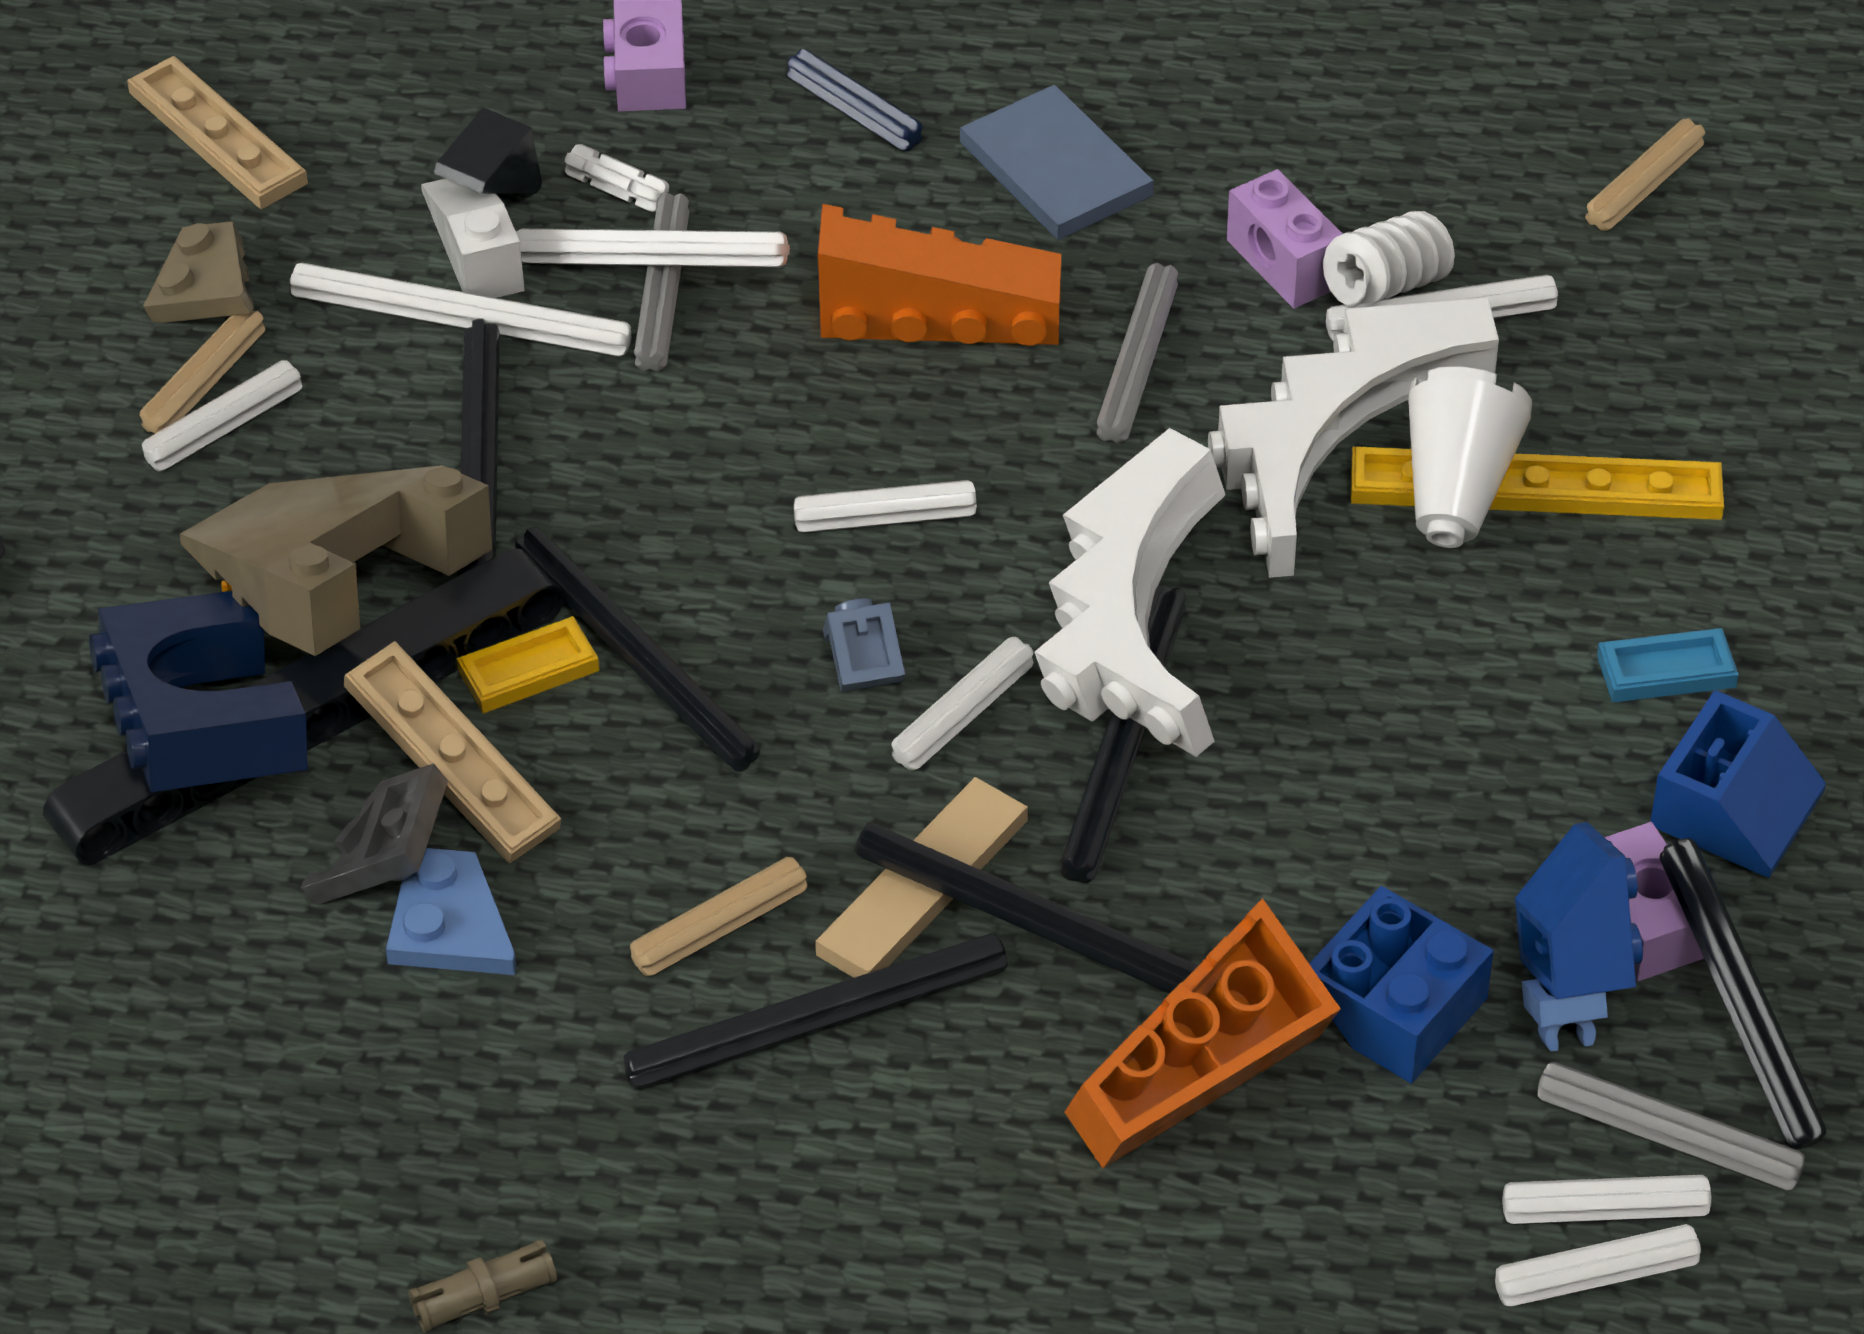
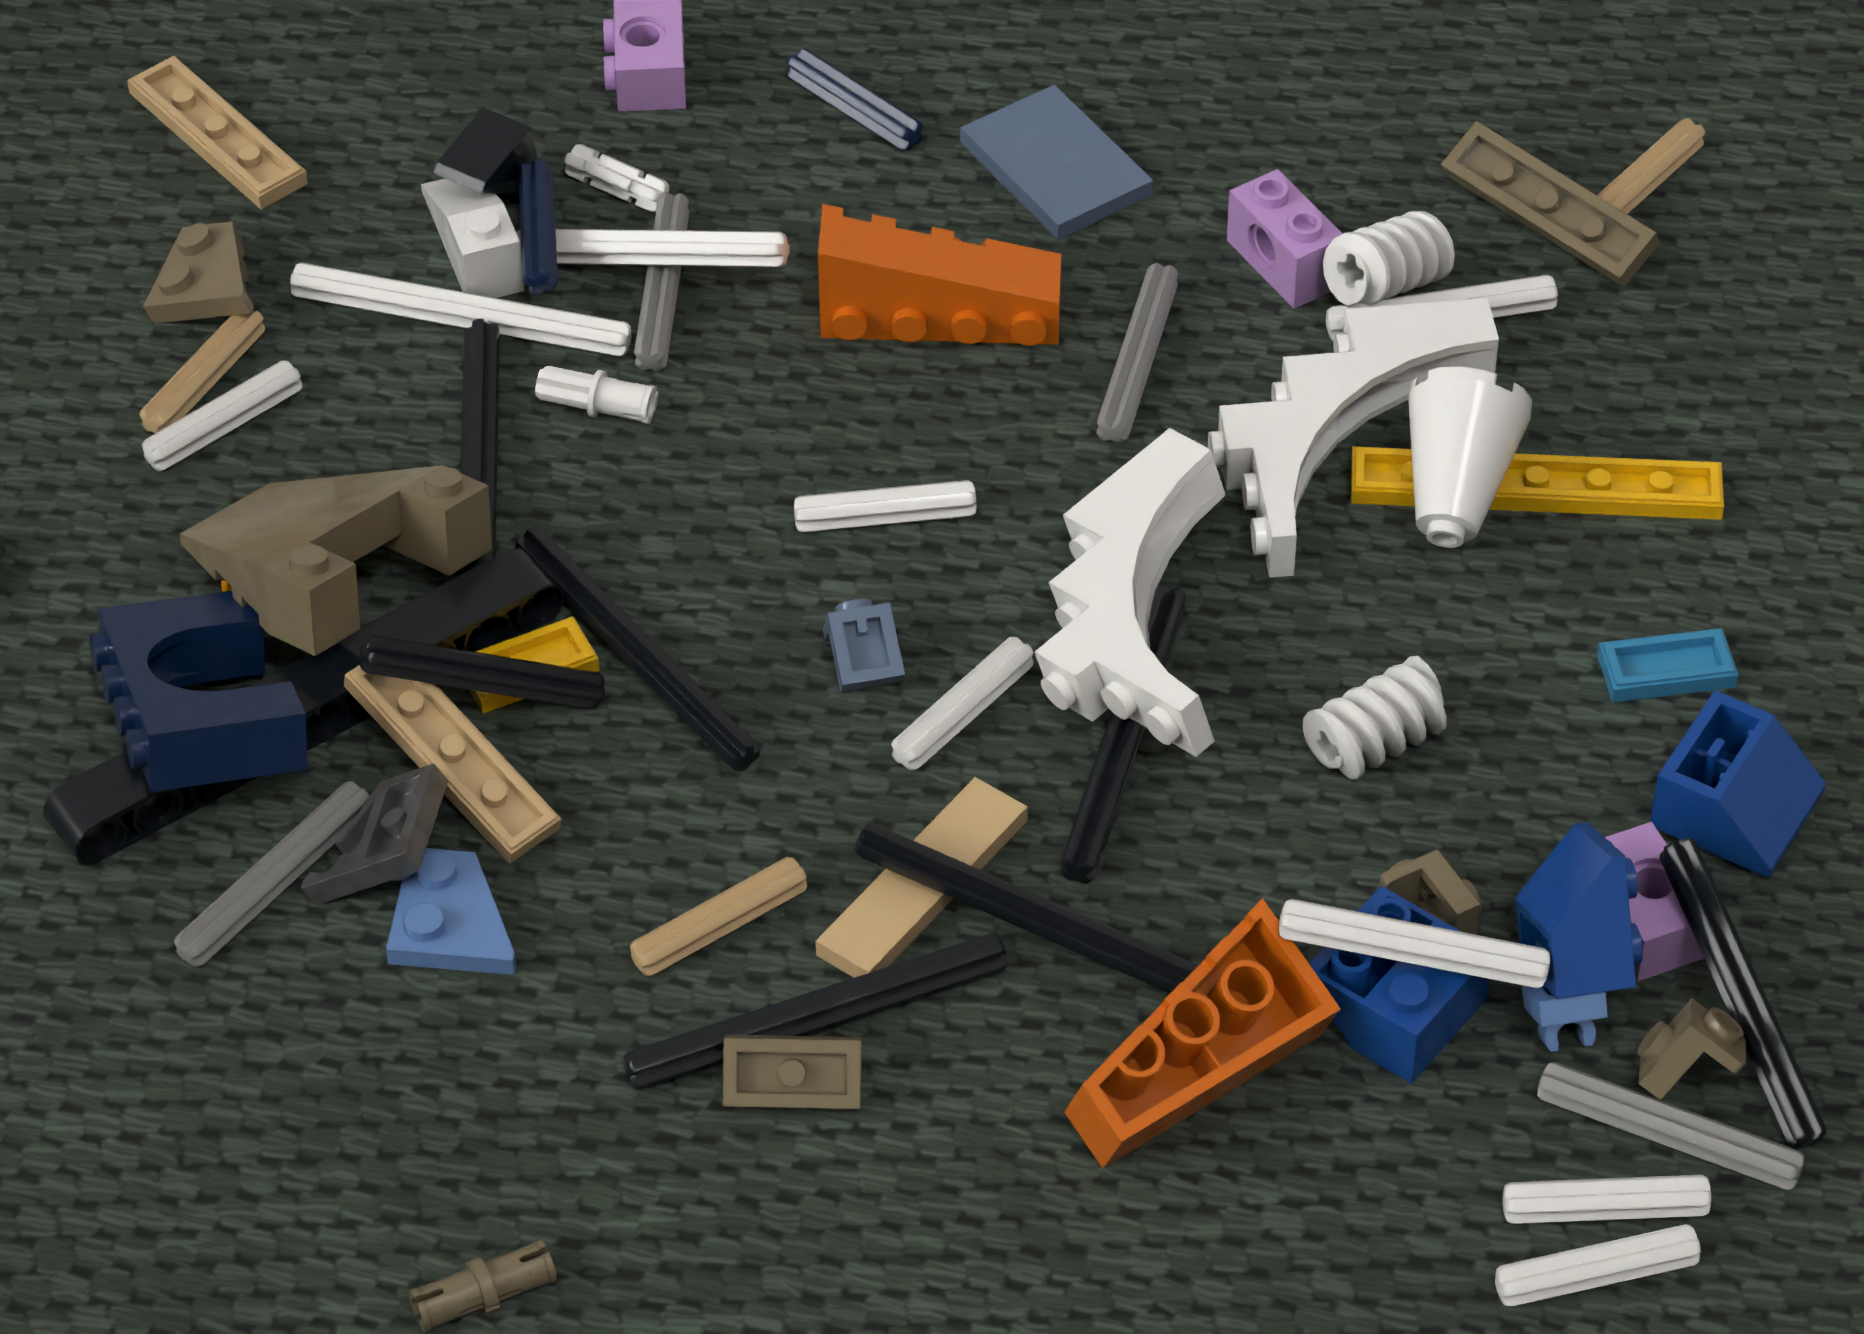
none -> light grey axle [174,781,370,967]
none -> black axle [360,635,605,709]
none -> dark blue axle [518,158,558,295]
none -> white axle [535,366,658,424]
none -> dark tan plate [723,1035,862,1109]
none -> white axle [1279,899,1550,988]
none -> white piece [1303,656,1447,779]
none -> dark tan bracket [1379,849,1482,935]
none -> dark tan plate [1440,121,1661,288]
none -> dark tan bracket [1637,998,1746,1100]

